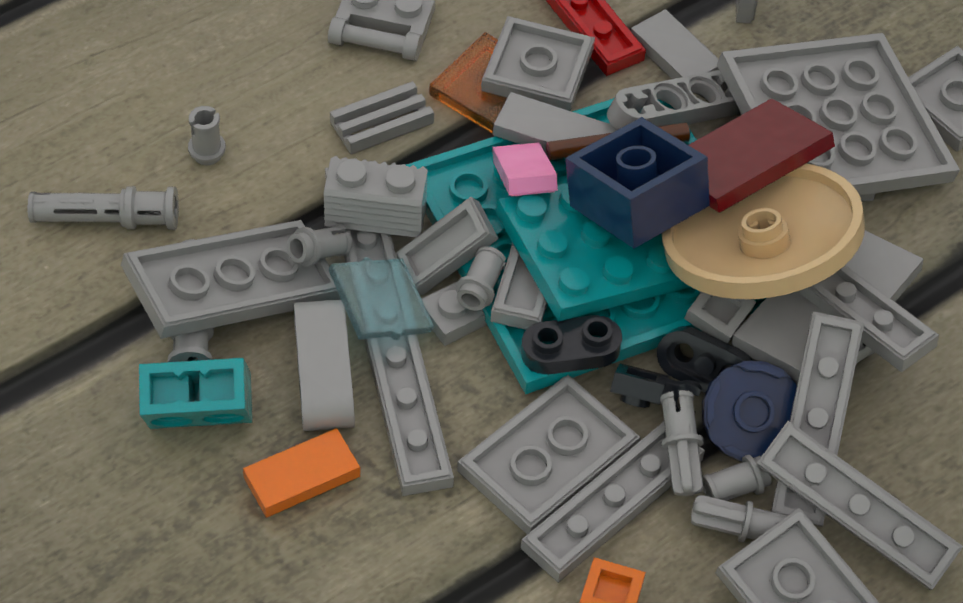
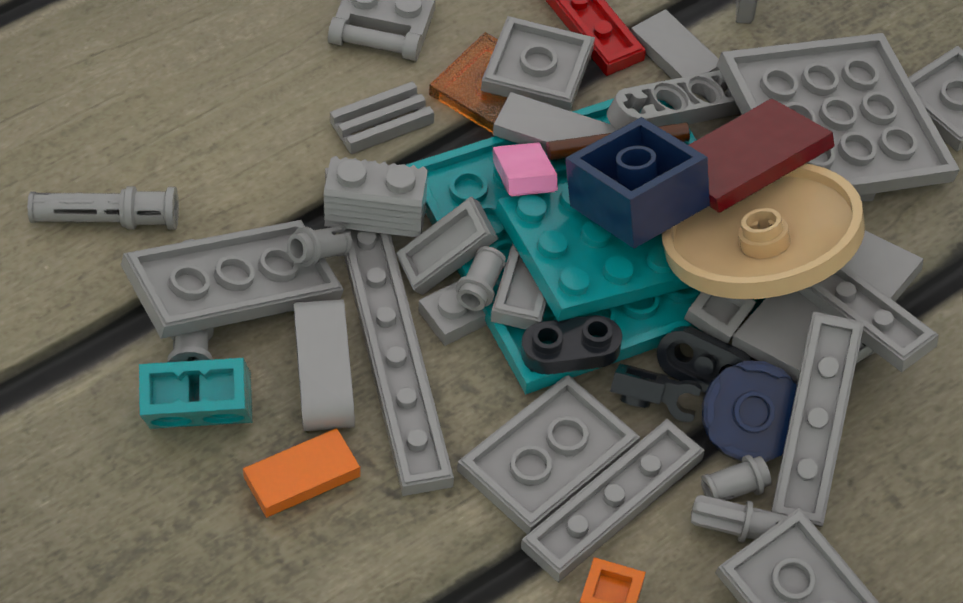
light grey pin [188,106,226,165] -> none
clear light blue piece [328,257,434,340] -> none
light grey axle [660,390,704,496] -> none
light grey tile [756,421,963,590] -> none

